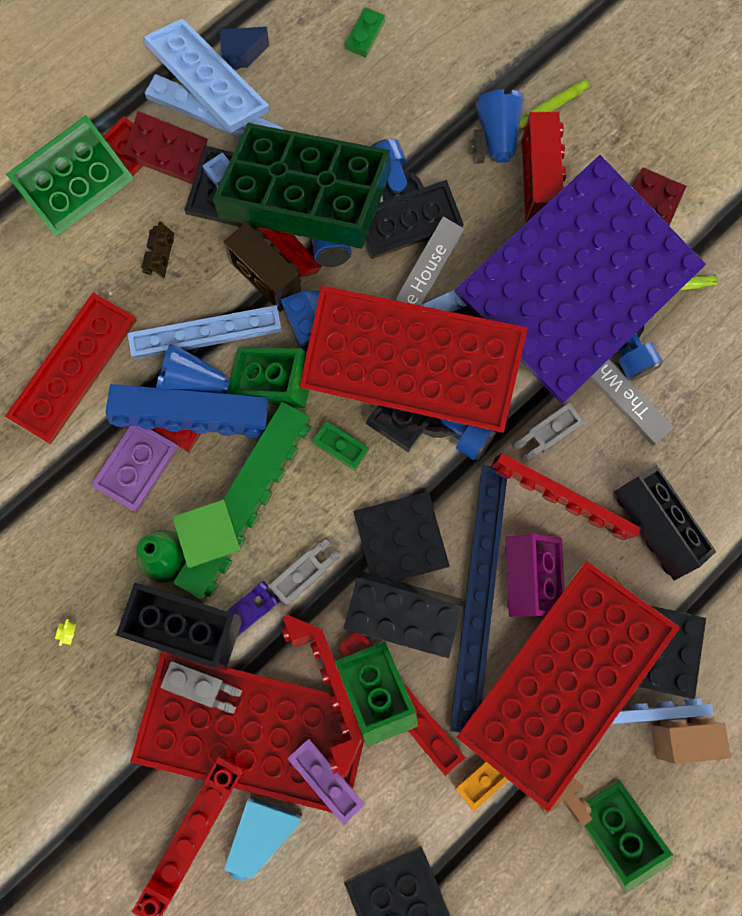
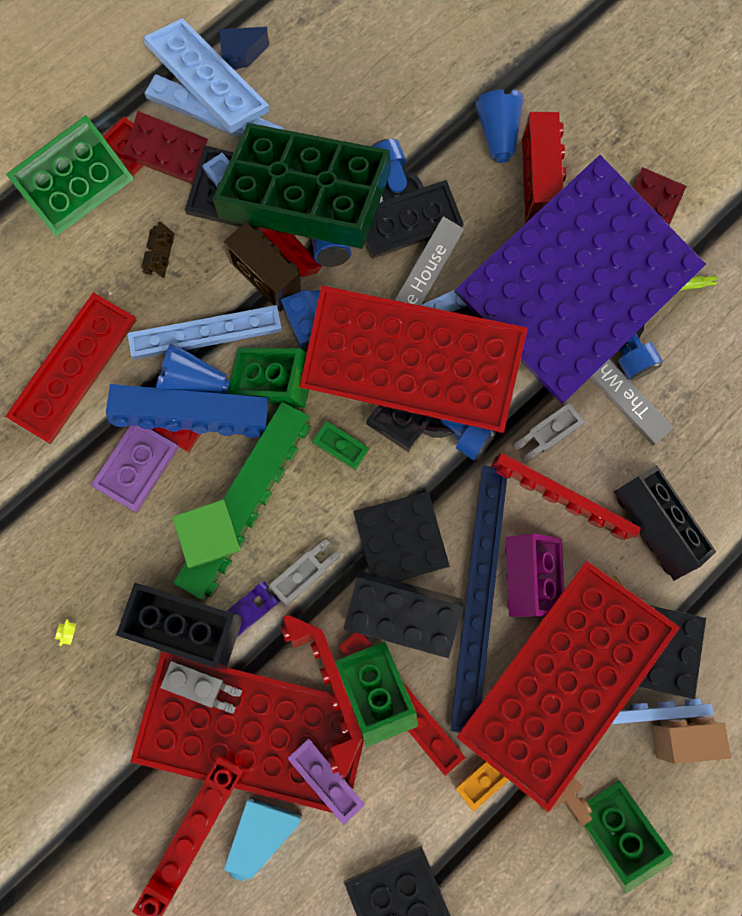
green cone [136,530,186,582] -> none
green plate [345,7,385,58] -> none
clear smoke plate [468,129,487,164] -> none
lime piece [519,79,589,130] -> none

